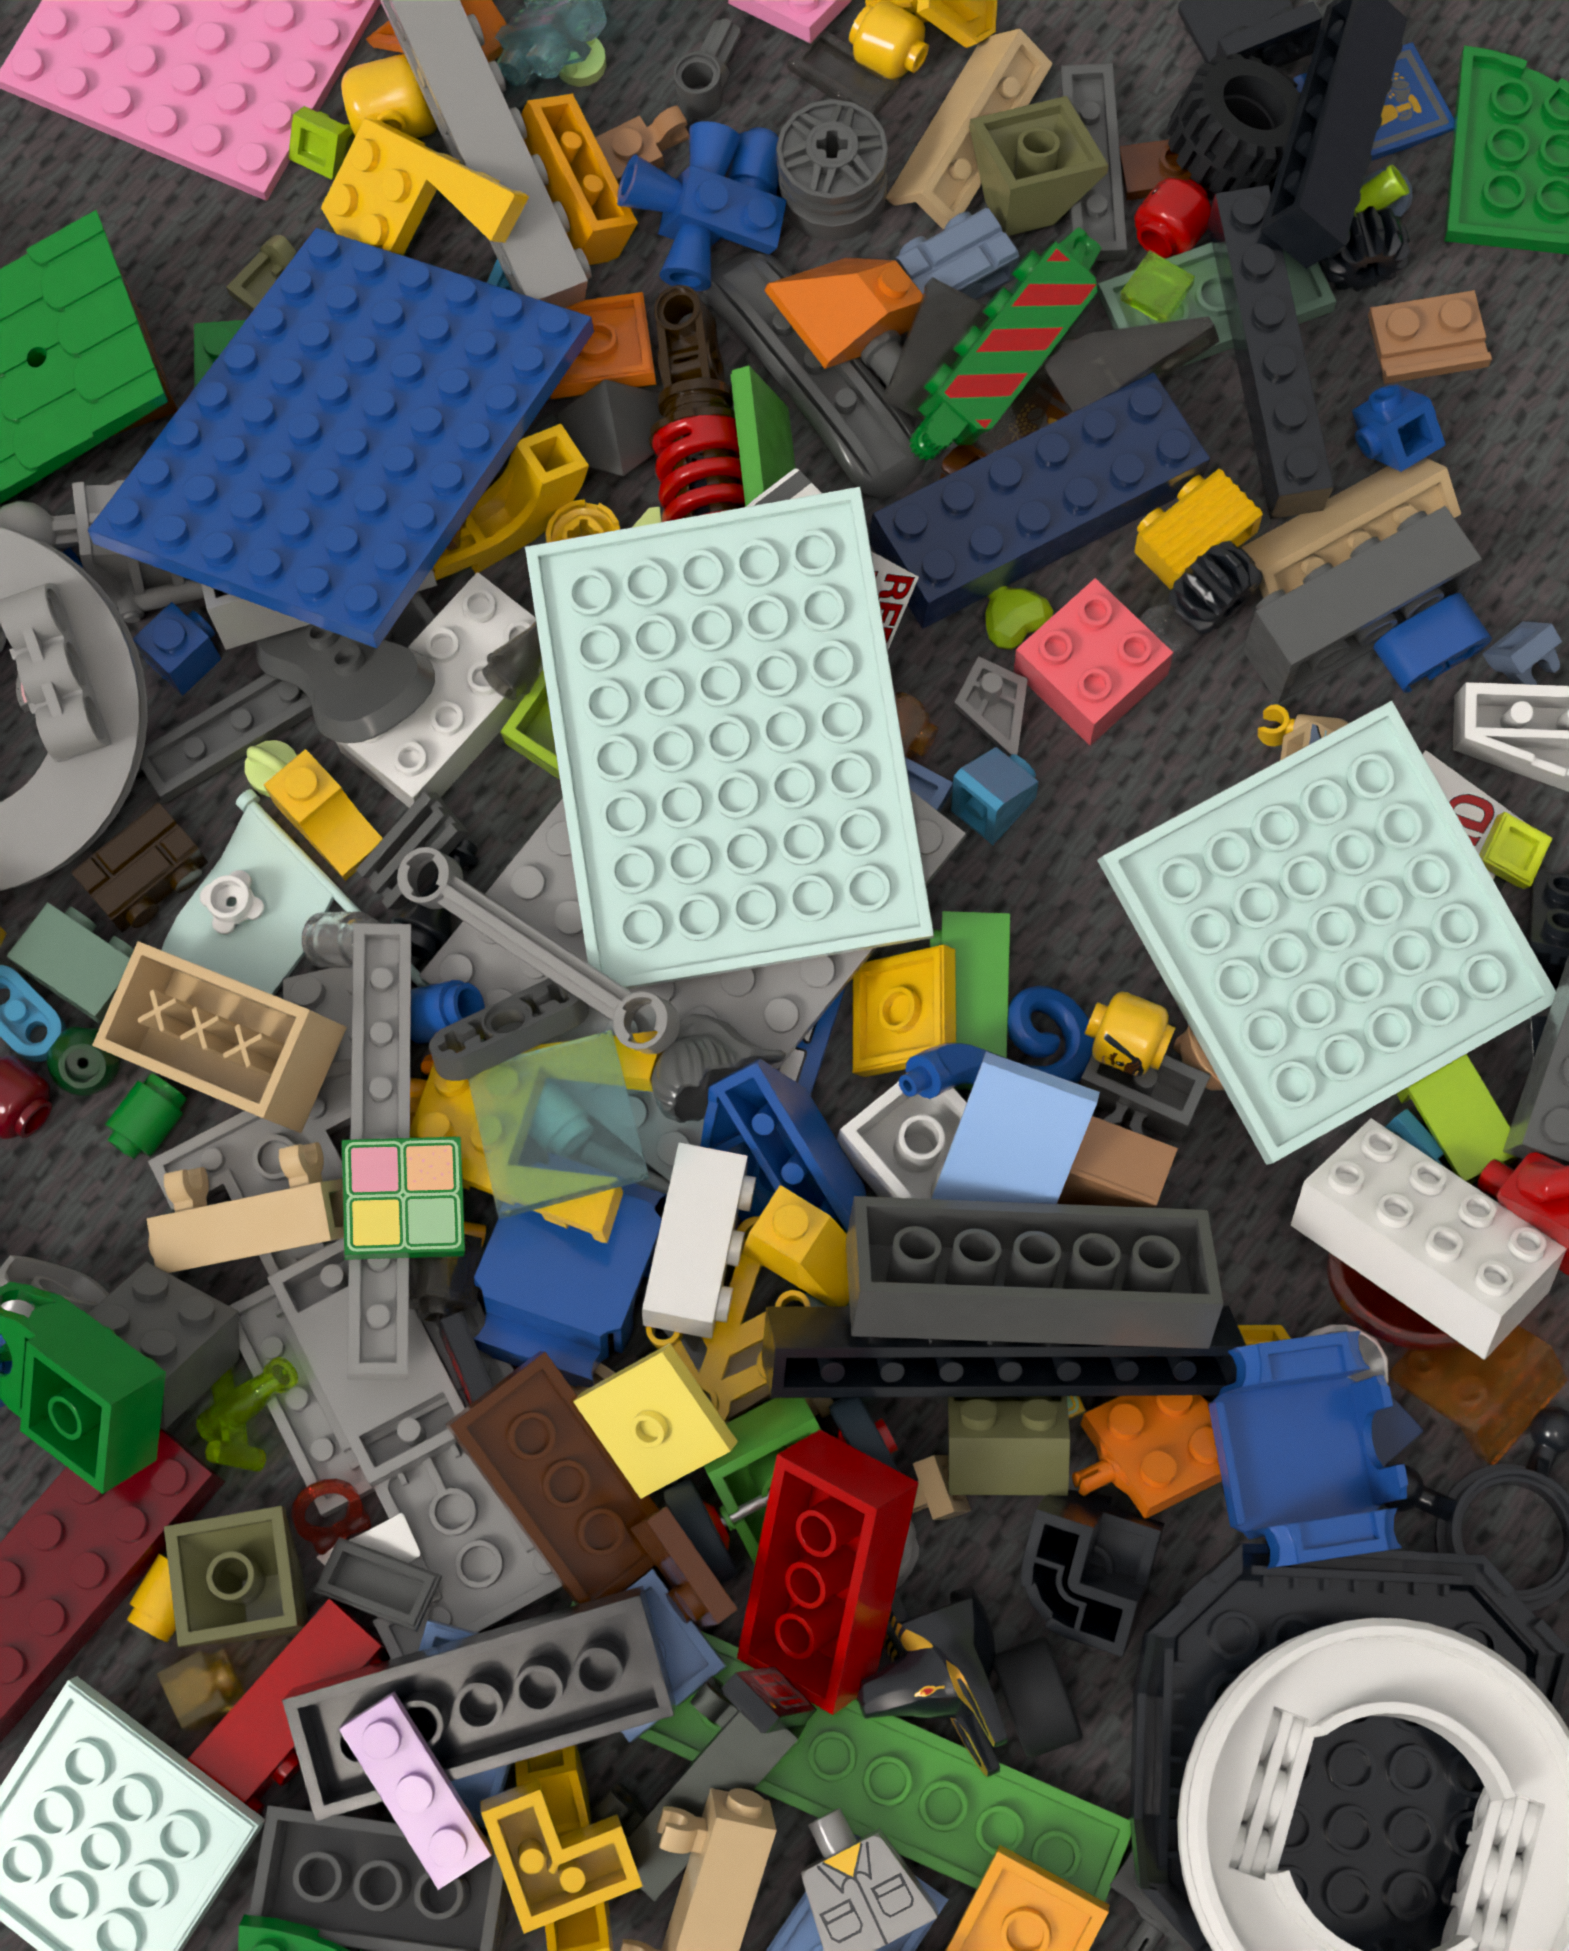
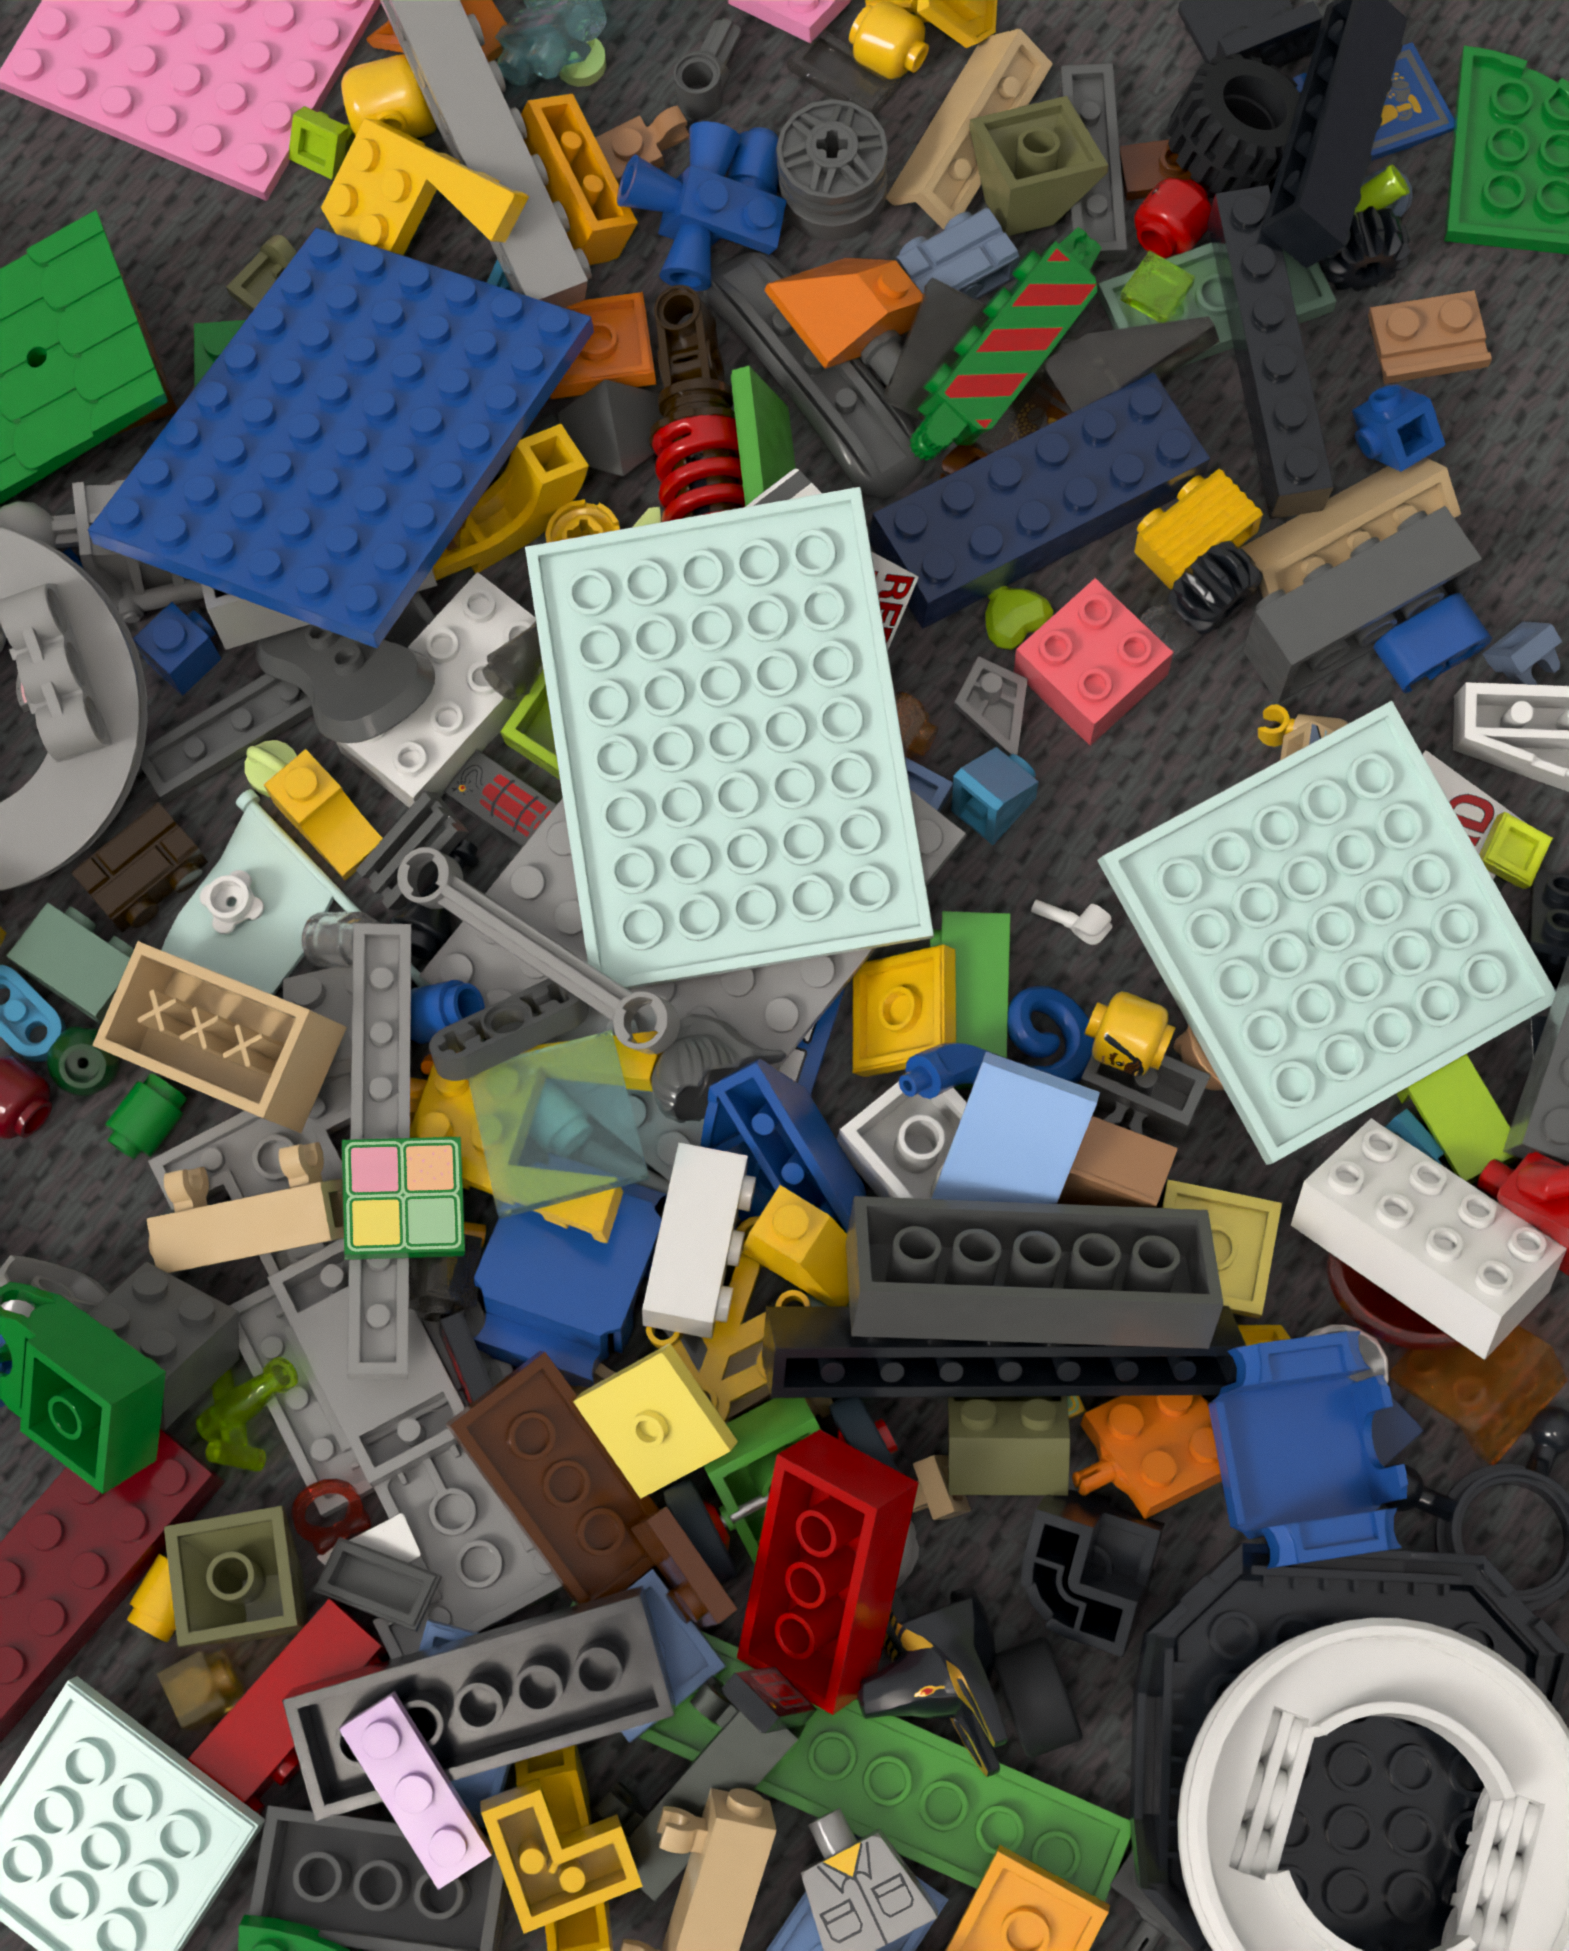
none -> tile [444,750,557,849]
none -> white hand [1031,899,1112,945]
none -> light yellow plate [1162,1180,1282,1319]

